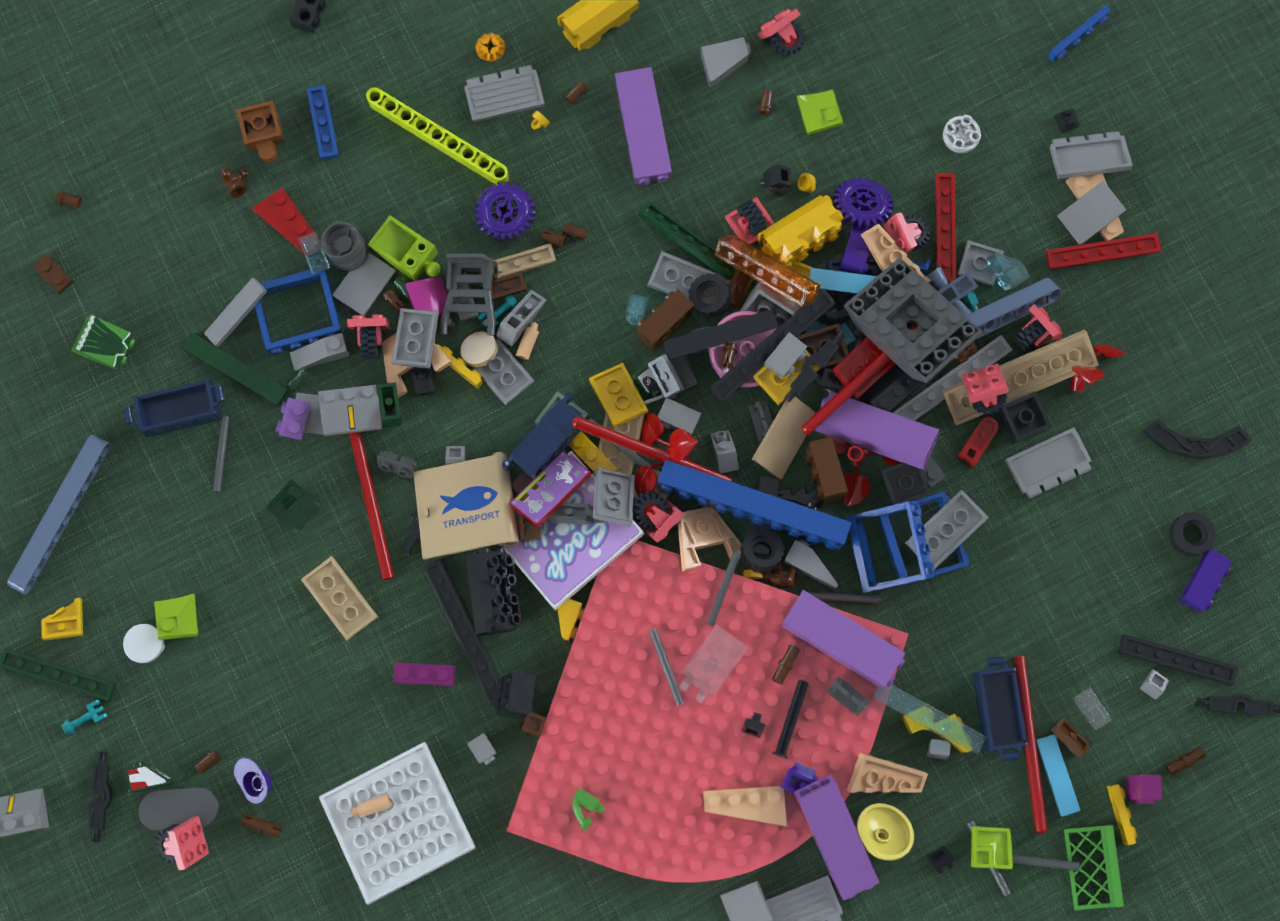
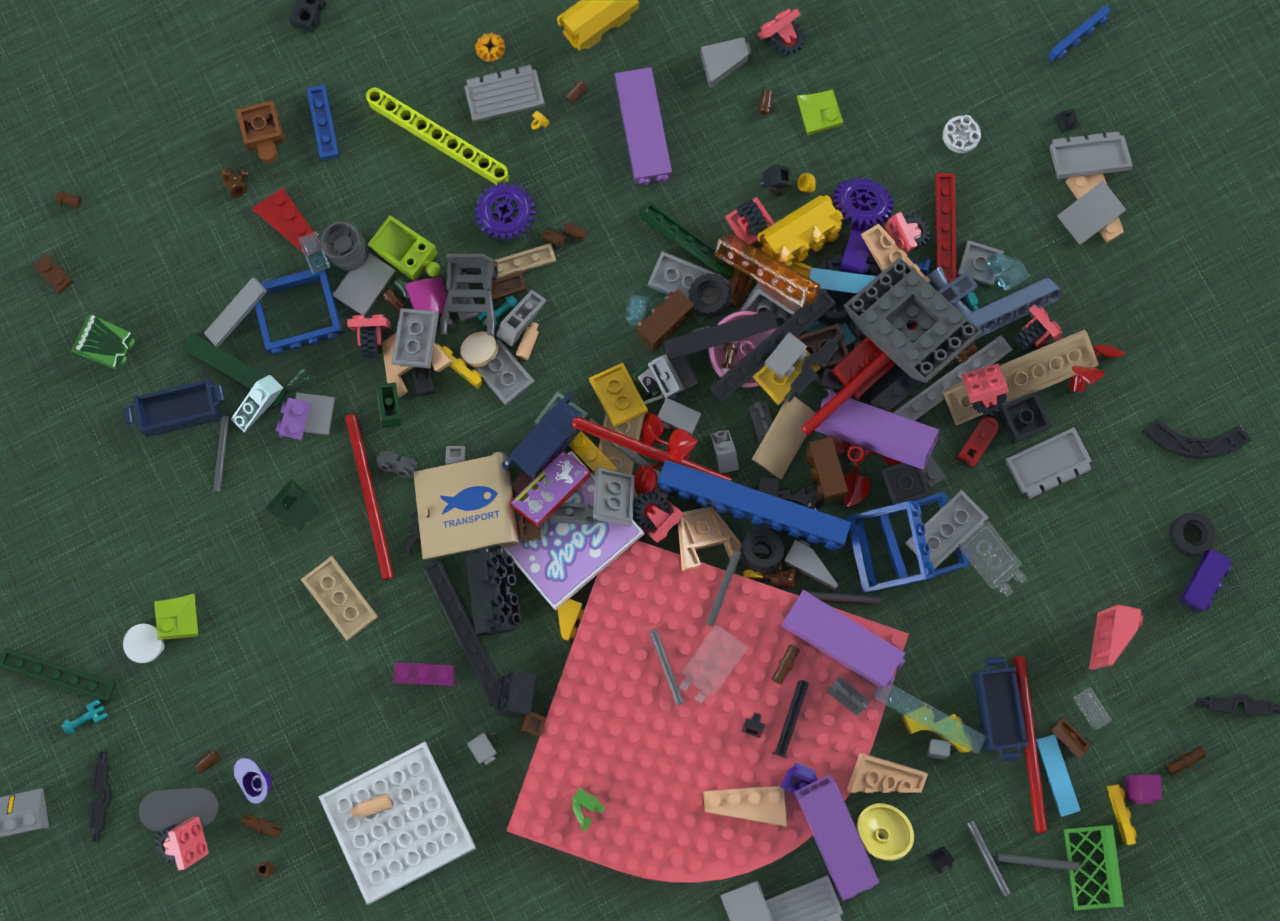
sand blue beam [7,434,111,595] -> none
yellow wing [41,598,83,641] -> none
slope [126,762,174,793] -> none
light grey slope [290,333,350,371] -> none
light grey slope [318,385,382,436] -> none
lime plate [971,827,1013,869] -> none
red plate [1045,233,1161,270] -> none
black tile [1118,634,1238,686] -> none
light grey slope [1140,669,1169,699] -> none
none -> light aqua slope [231,375,283,432]
none -> reddish brown pin [256,861,274,877]
none -> clear tile [958,520,1028,596]
none -> coral slope [1089,605,1143,670]

